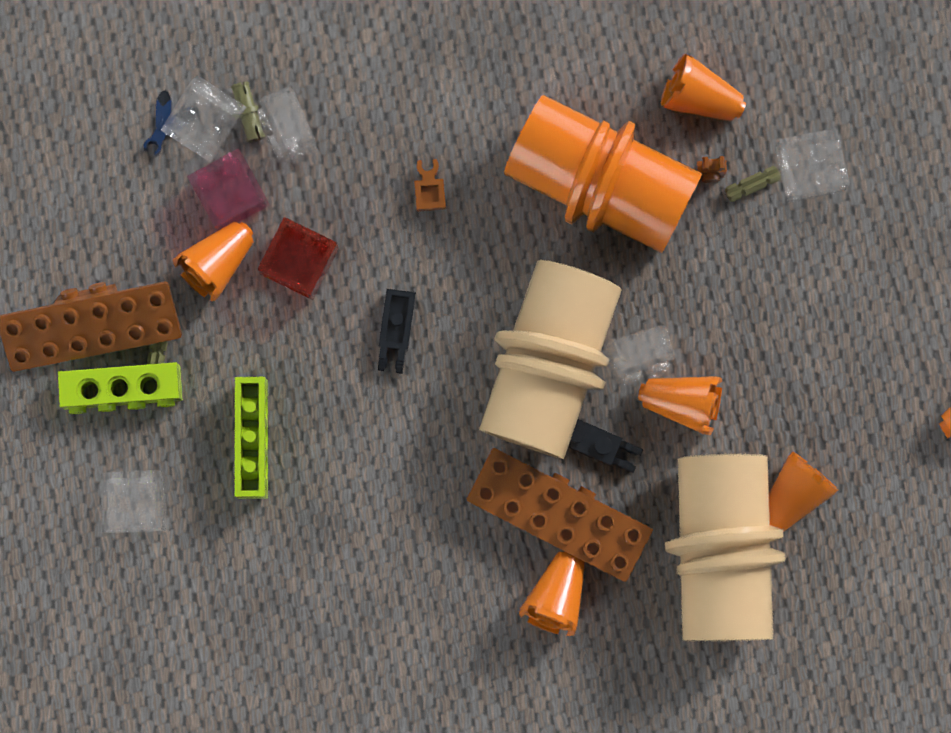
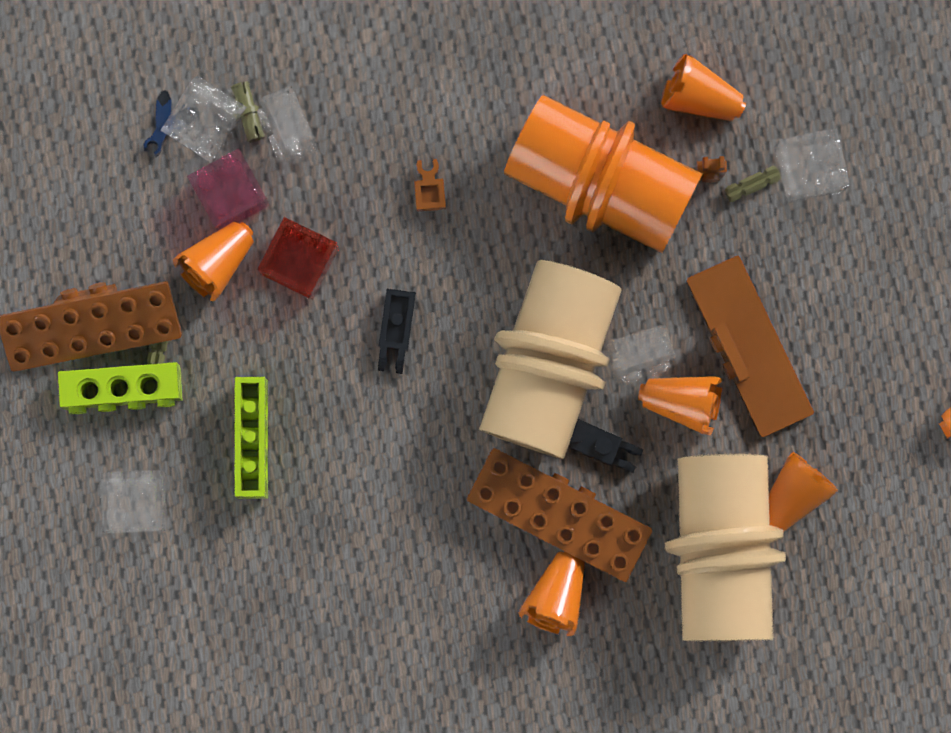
none -> dark orange bracket [686,255,814,438]

